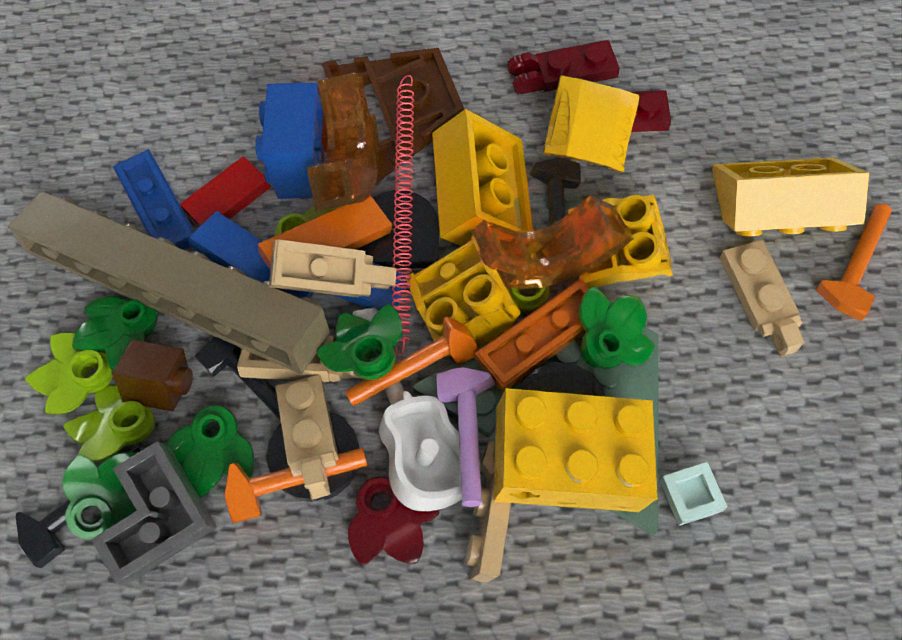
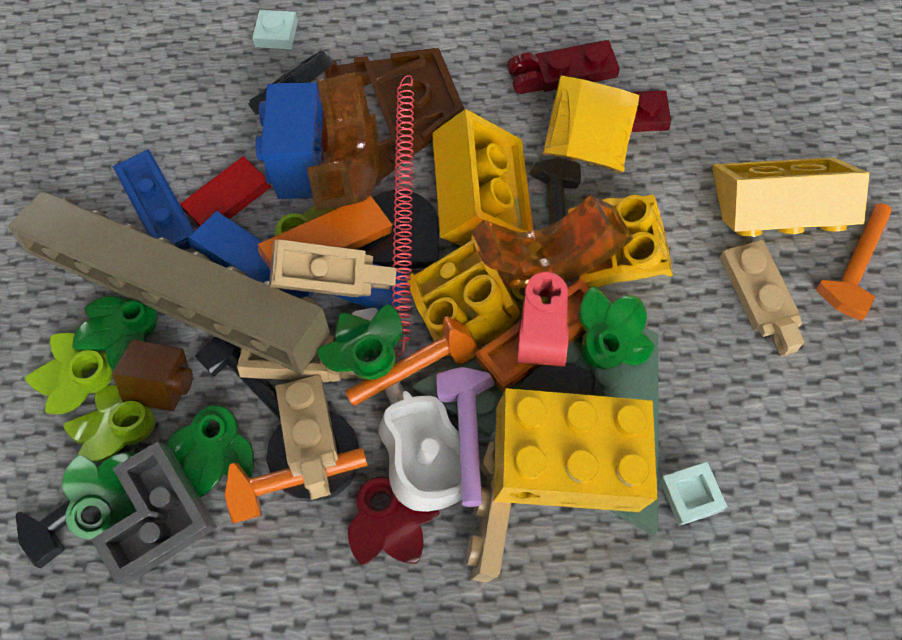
none -> black tile [248,51,334,115]
none -> light aqua plate [252,10,298,49]
none -> coral piece [517,272,568,367]

